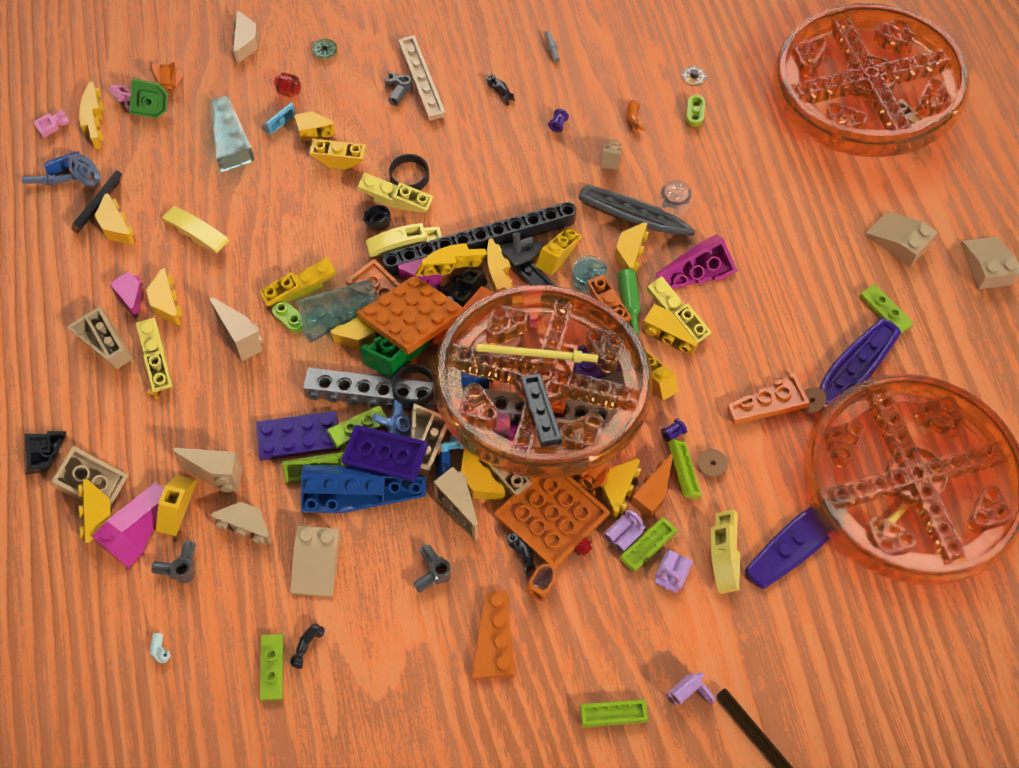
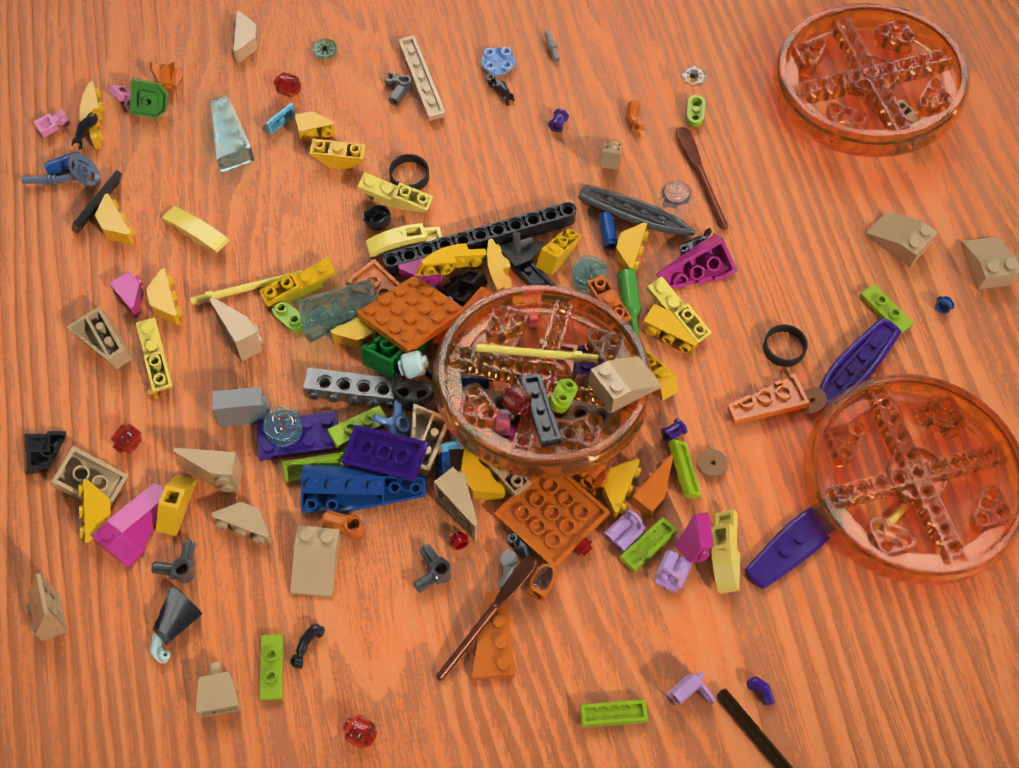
none -> tan slope [26,573,68,641]
none -> black arm [71,112,98,150]
none -> clear red head [111,424,142,454]
none -> black slope [152,587,203,645]
none -> light yellow bar [190,270,302,305]
none -> tan torso [196,662,242,718]
none -> light grey brick [212,387,271,427]
none -> clear light blue head [263,407,303,447]
none -> orange piece [321,510,365,539]
none -> clear red head [343,715,378,749]
none -> light aqua head [398,350,429,379]
none -> copper piece [436,556,537,681]
none -> red plate [449,532,469,550]
none -> light blue dish [481,47,515,76]
none -> light grey leg [498,550,518,590]
none -> clear red head [501,385,532,415]
none -> lime plate [549,378,577,413]
none -> tan slope [588,356,662,413]
none -> blue piece [599,212,618,250]
none -> dark pink slope [675,513,713,563]
none -> copper piece [676,127,728,230]
none -> black arm [679,228,715,256]
none -> dark purple arm [746,676,775,706]
none -> black tyre [763,324,808,367]
none -> blue plate [935,296,955,314]

